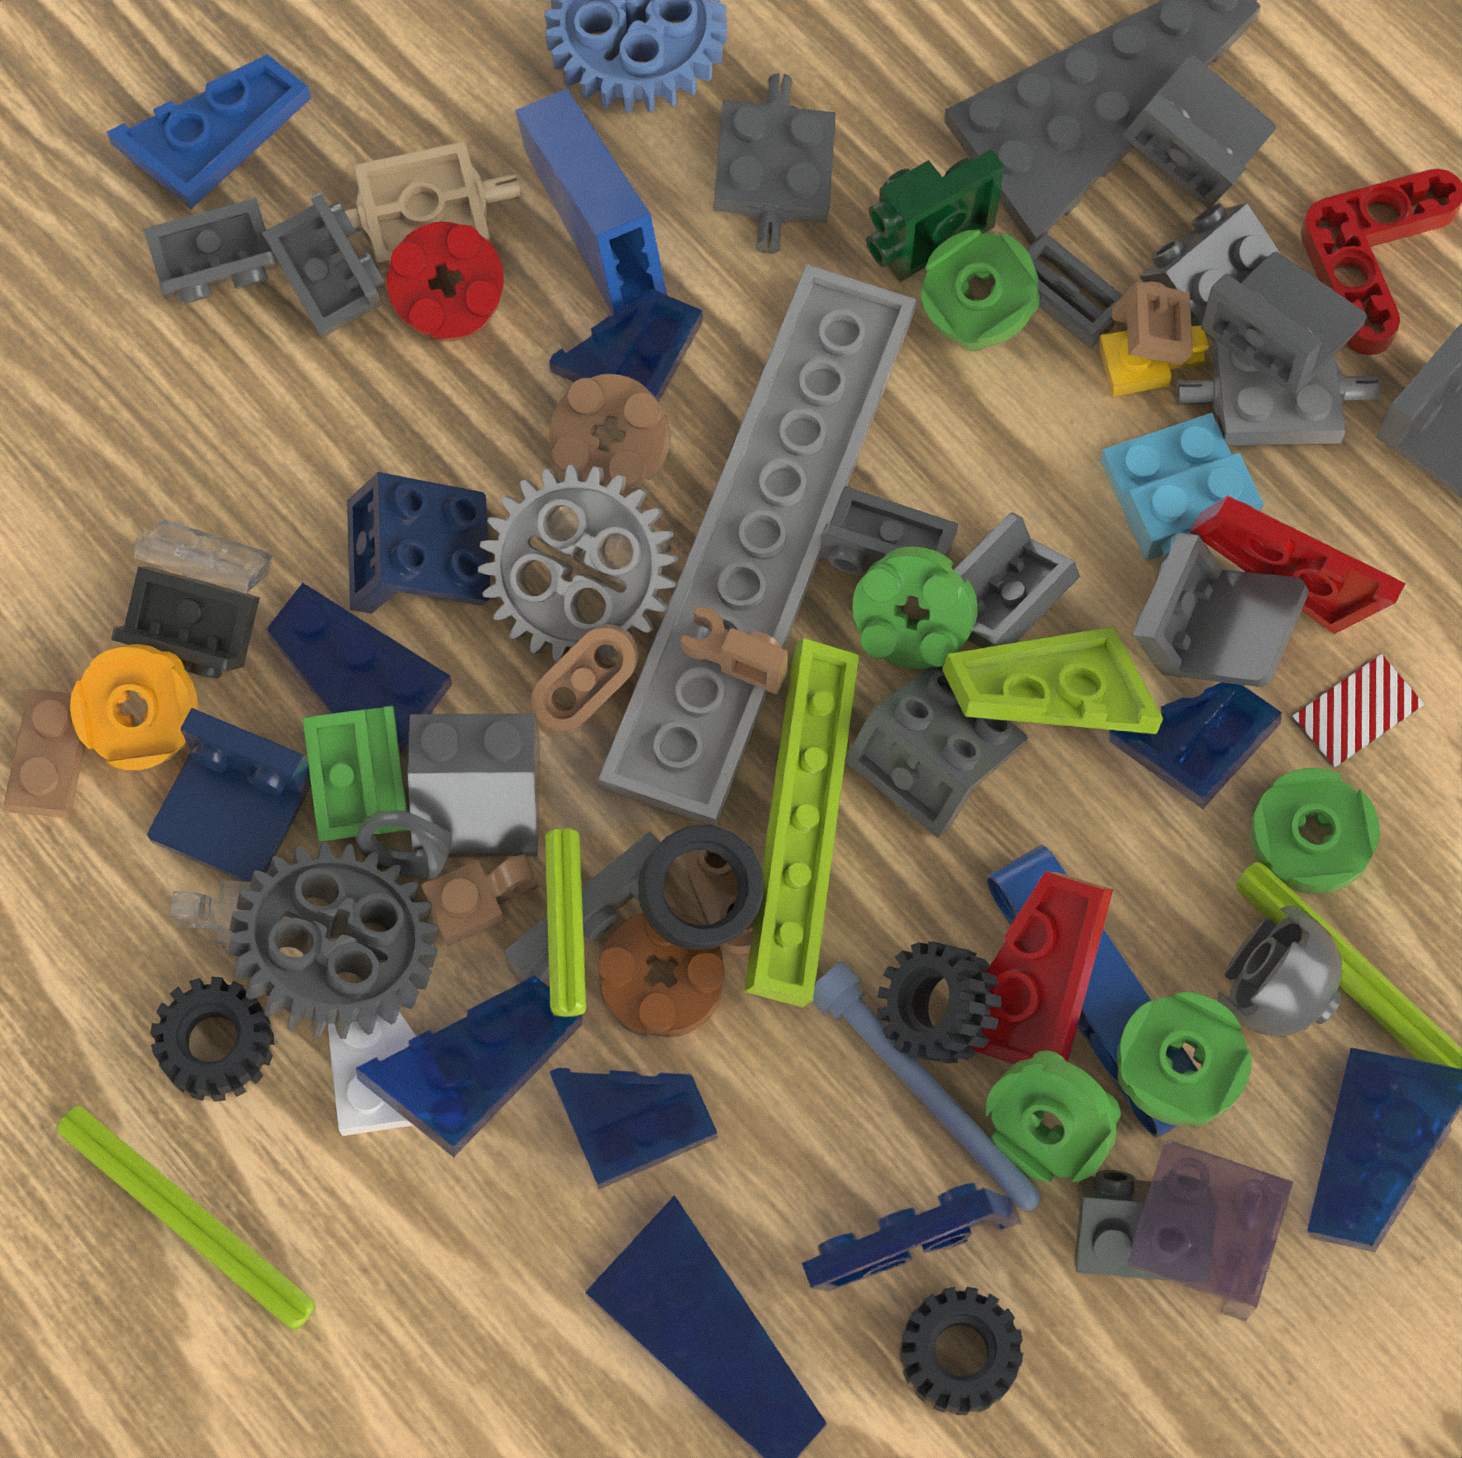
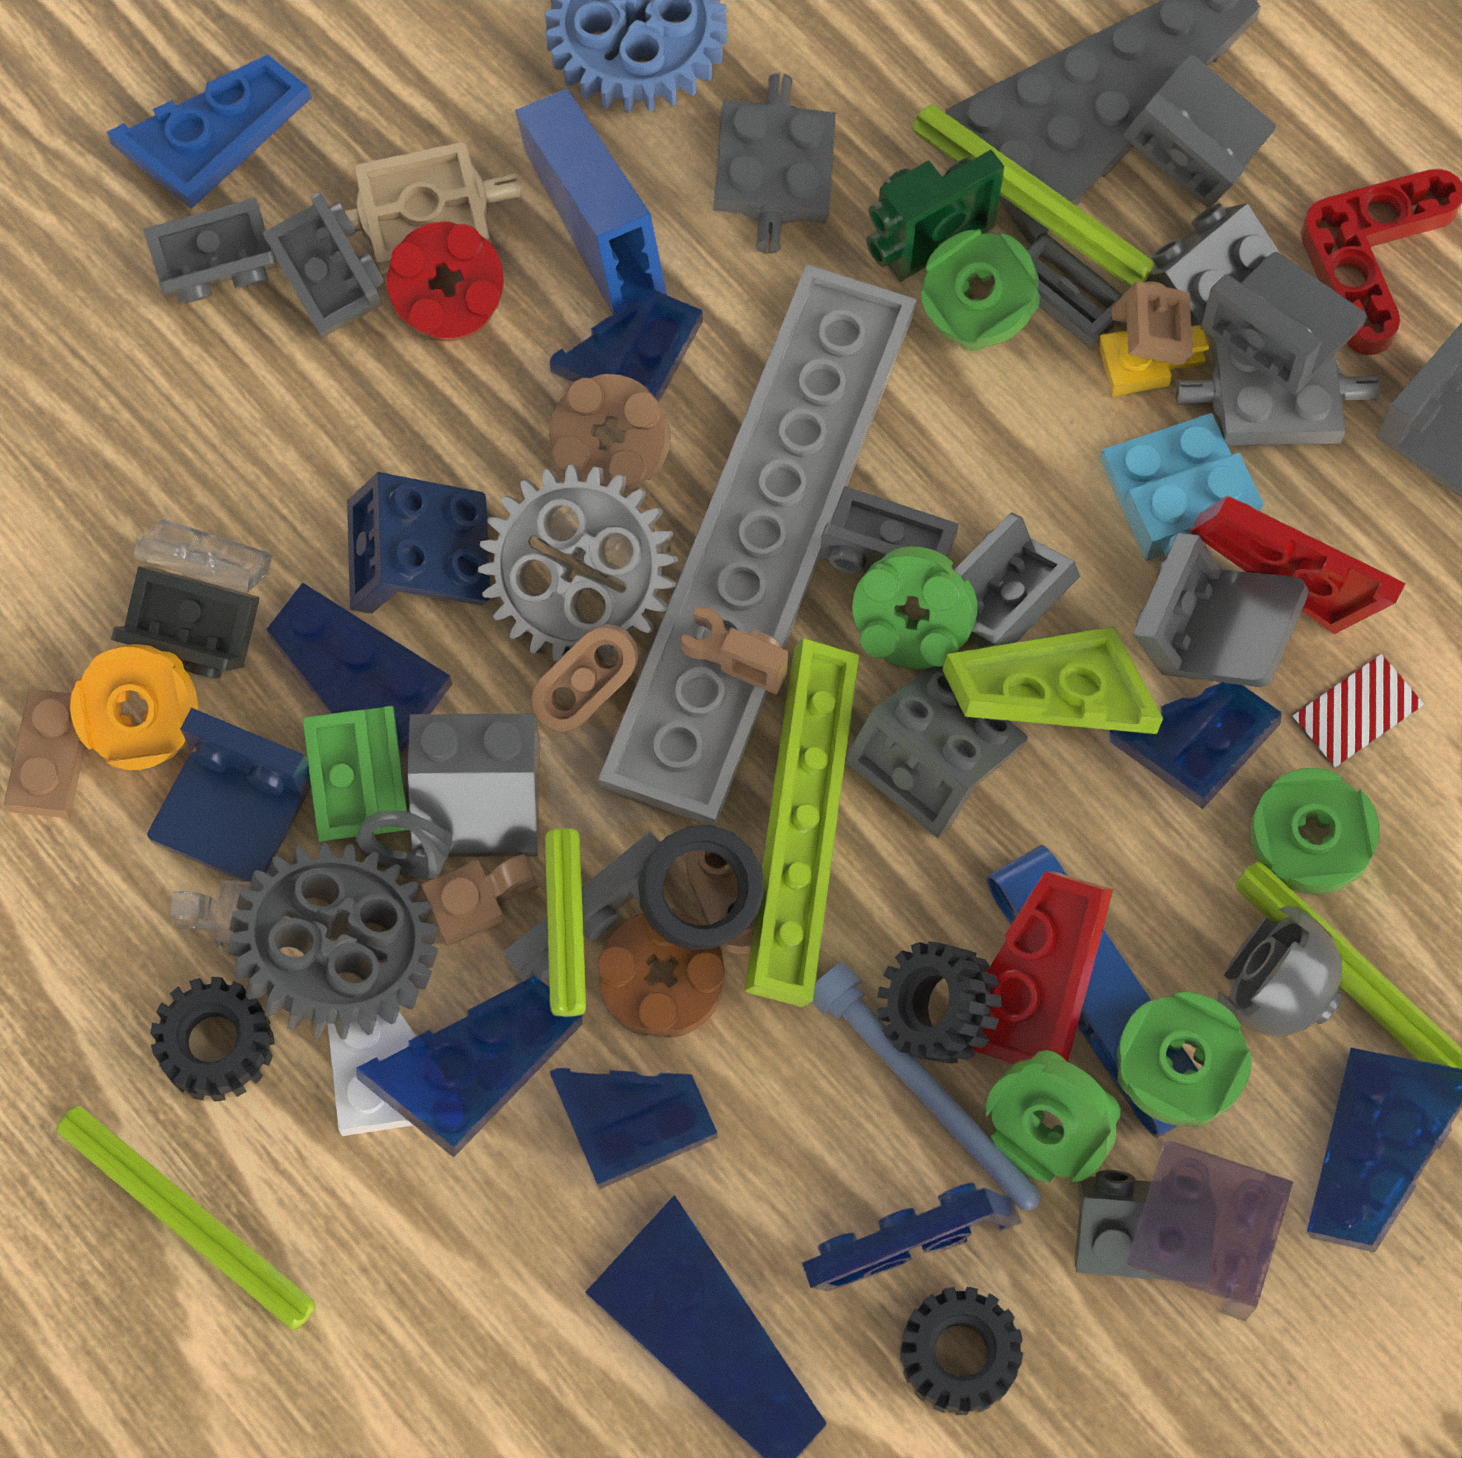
none -> lime axle [912,105,1154,287]

